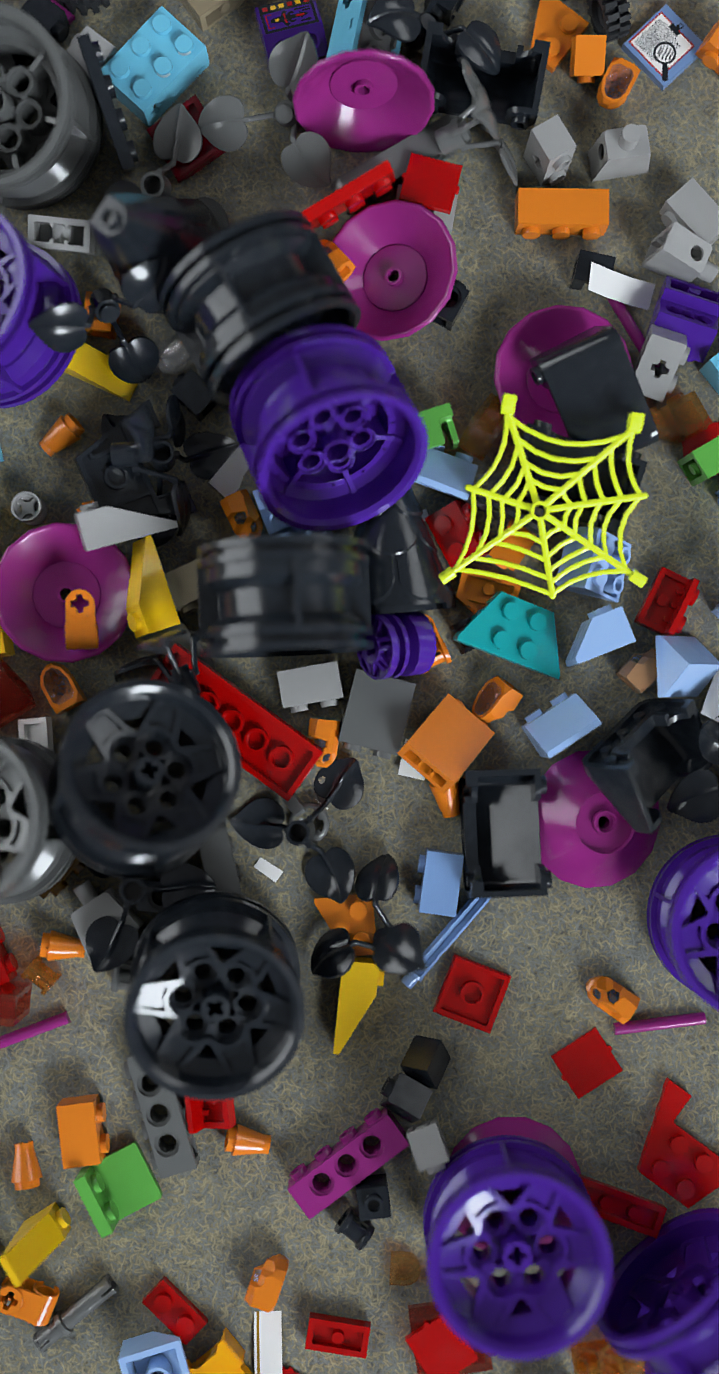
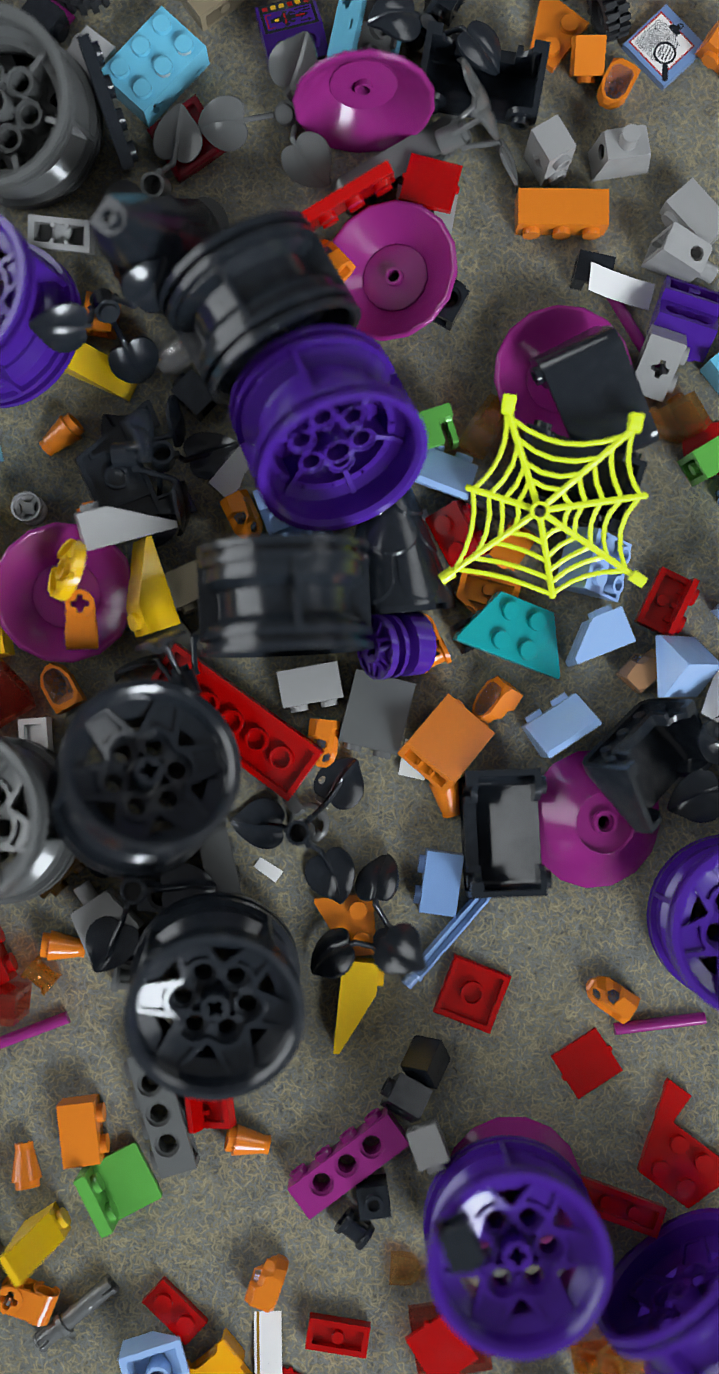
none -> yellow tile [48,539,86,601]
none -> black brick [435,1209,486,1276]

